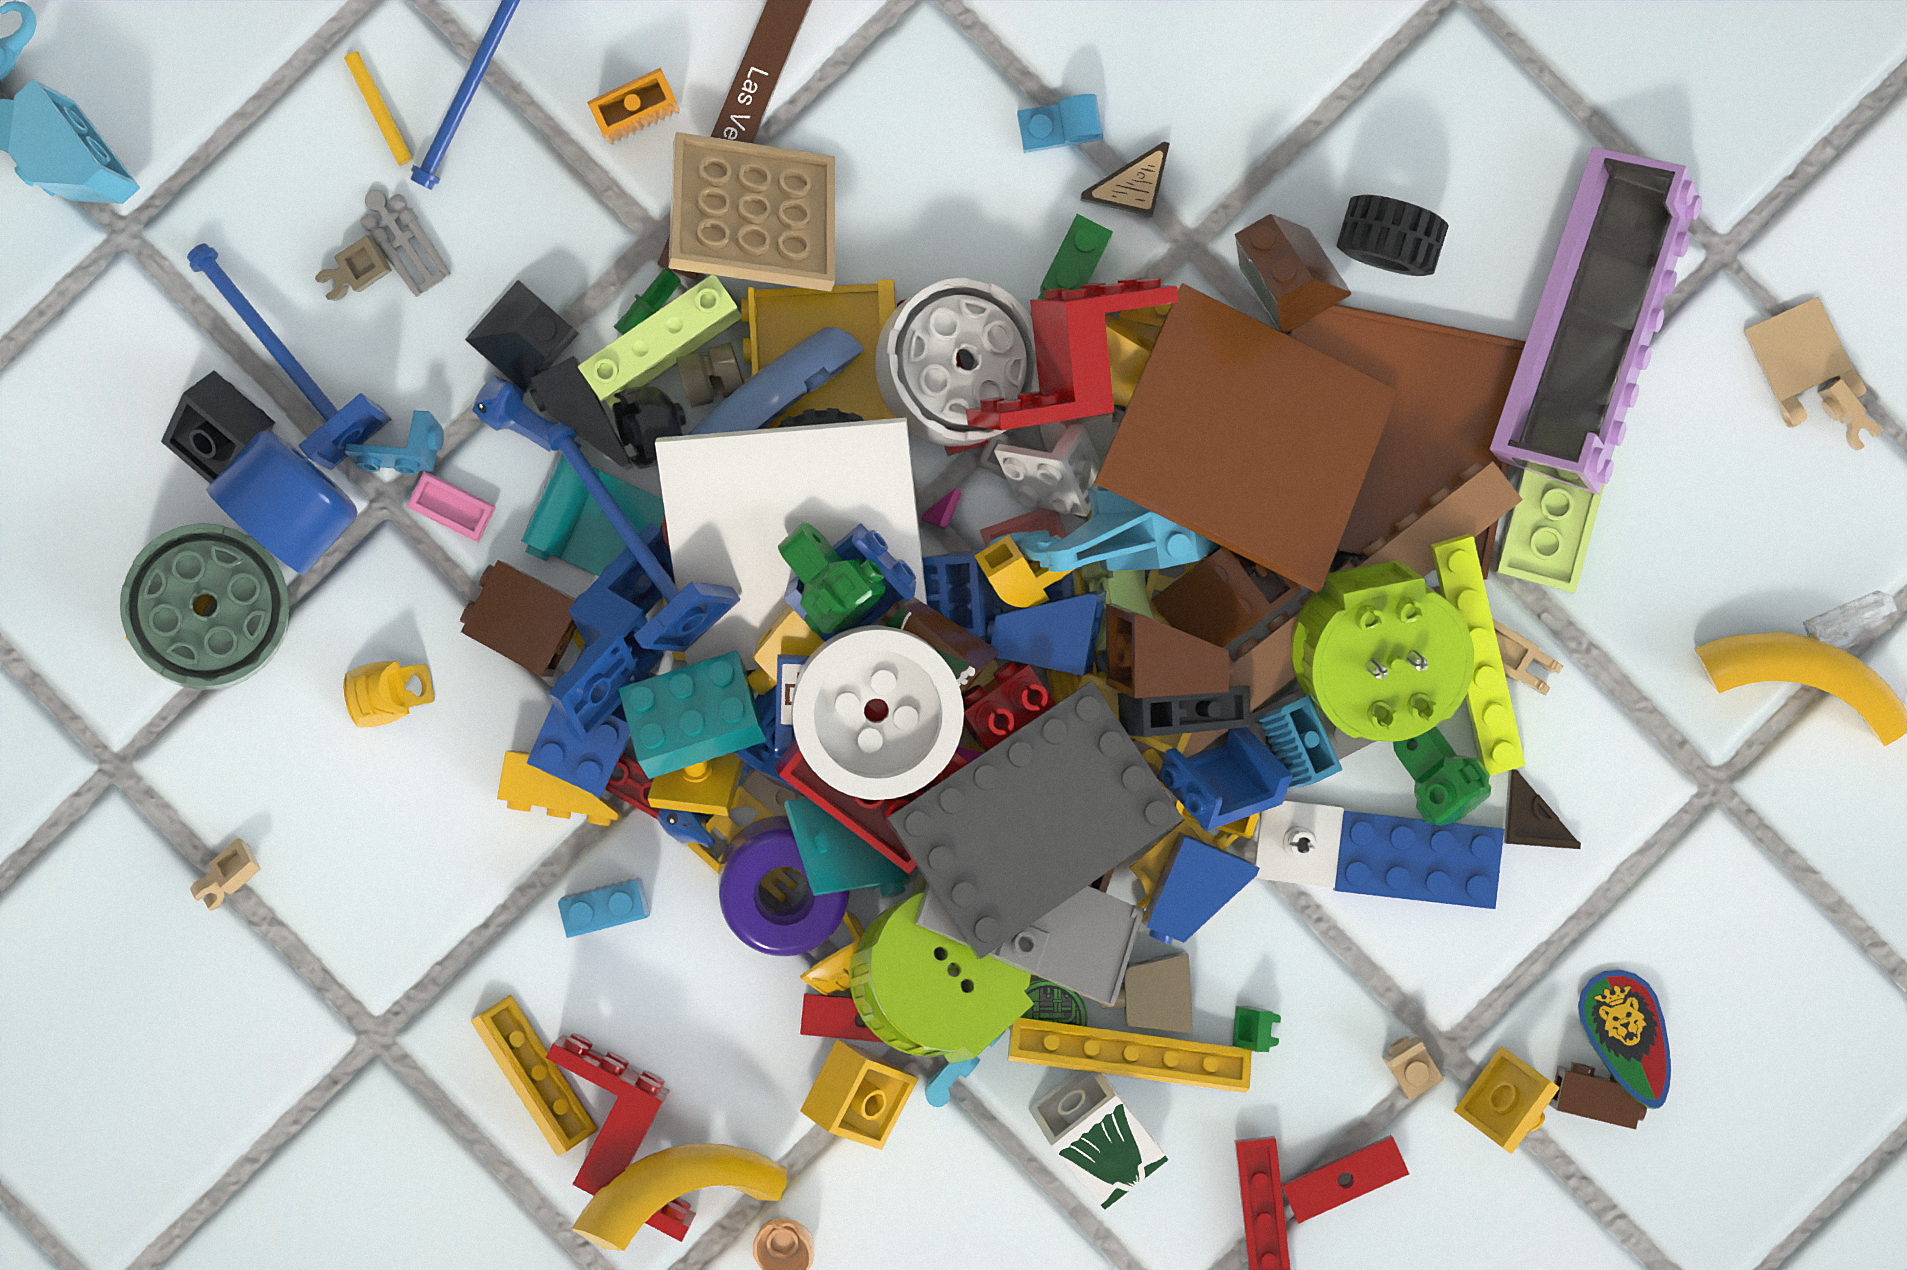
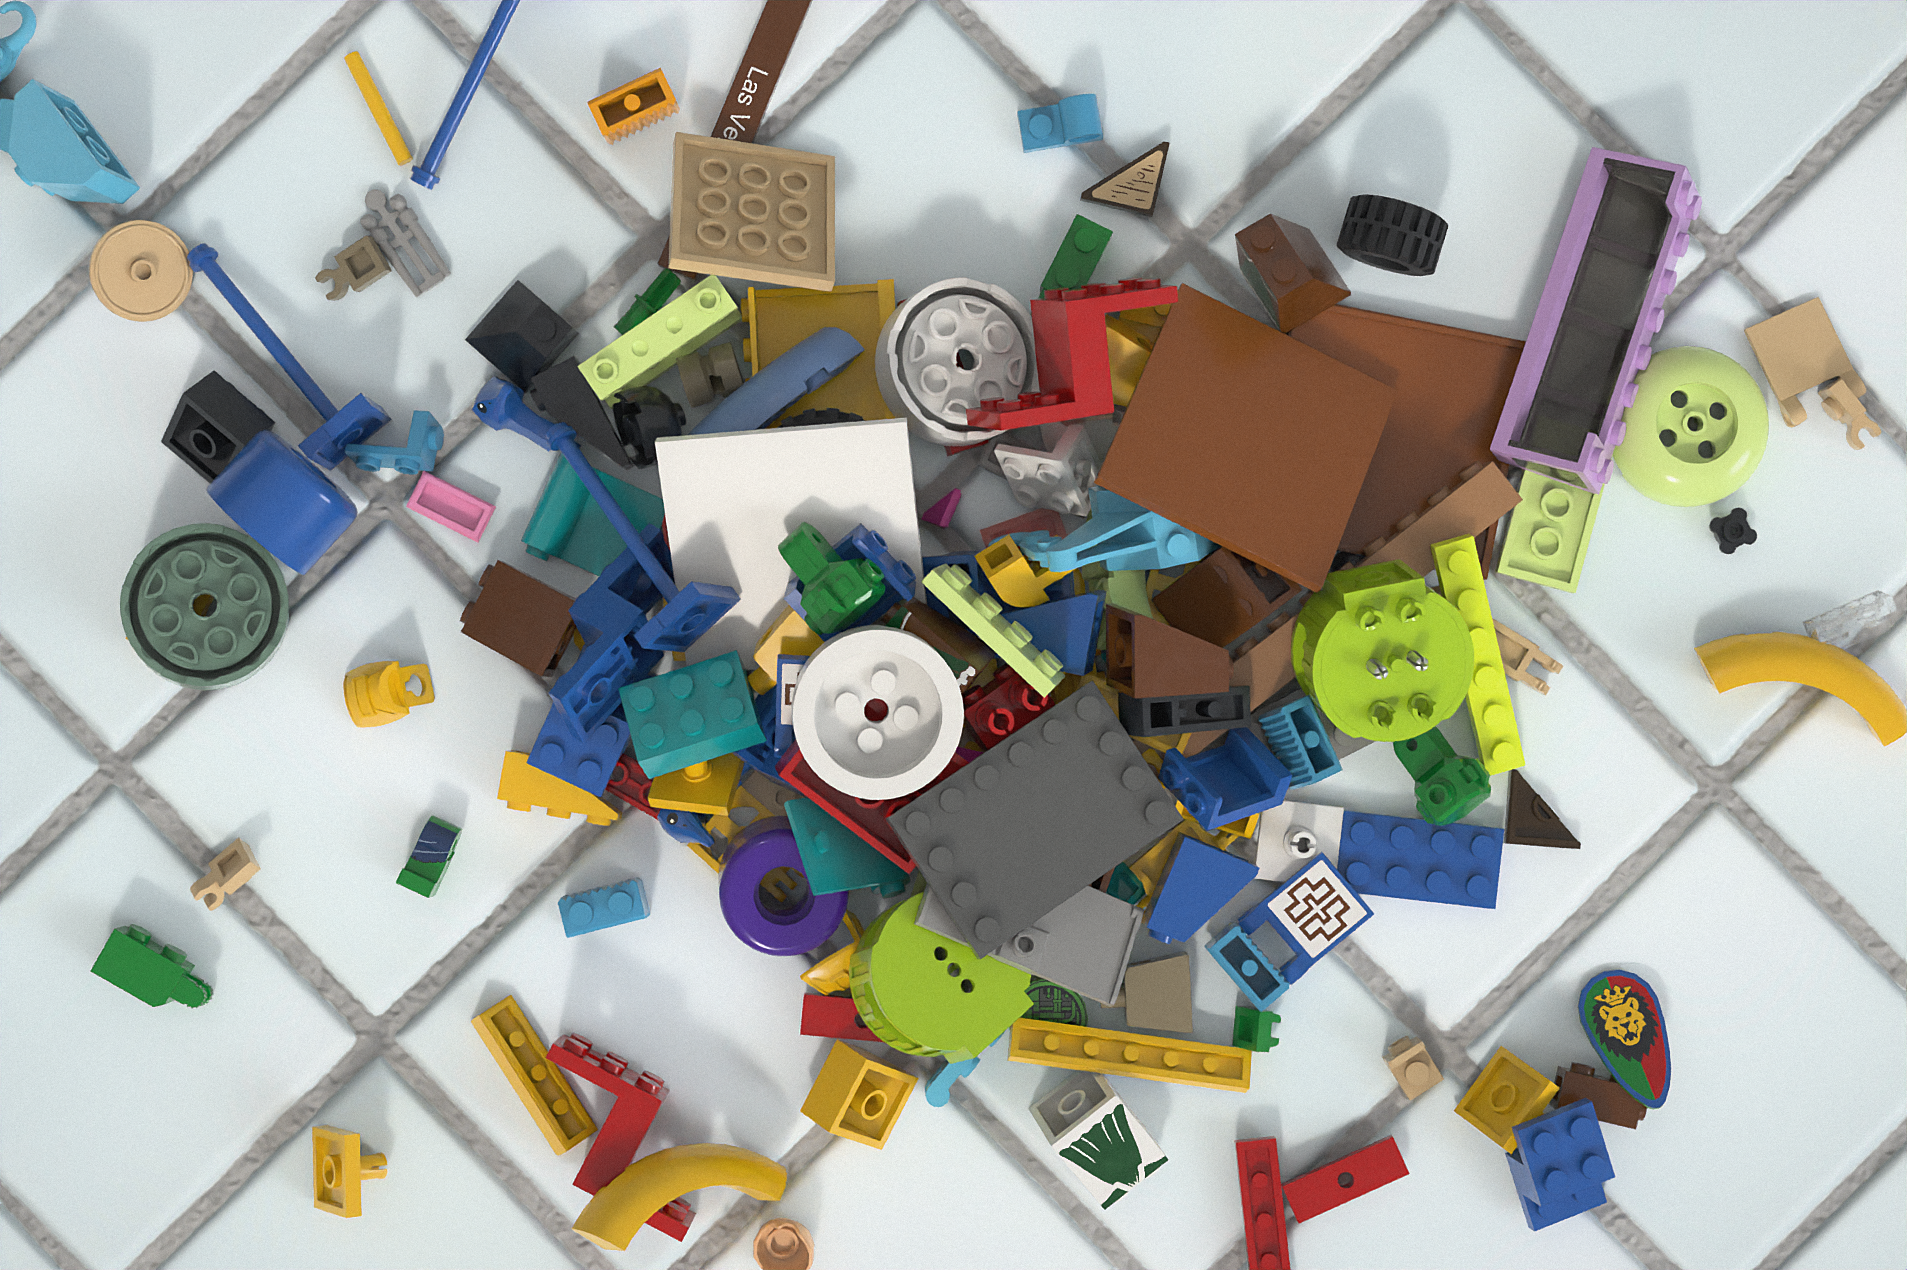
none -> tan shield [89,220,193,322]
none -> green hinge [90,924,214,1009]
none -> yellow tile [312,1125,387,1218]
none -> leg [395,815,463,898]
none -> yellowish green plate [921,563,1066,698]
none -> teal slope [1106,862,1145,905]
none -> dark azure brick [1204,922,1289,1012]
none -> flag [1238,851,1374,985]
none -> blue bracket [1505,1098,1615,1232]
none -> yellowish green brick [1608,346,1769,507]
none -> black plate [1709,508,1757,554]

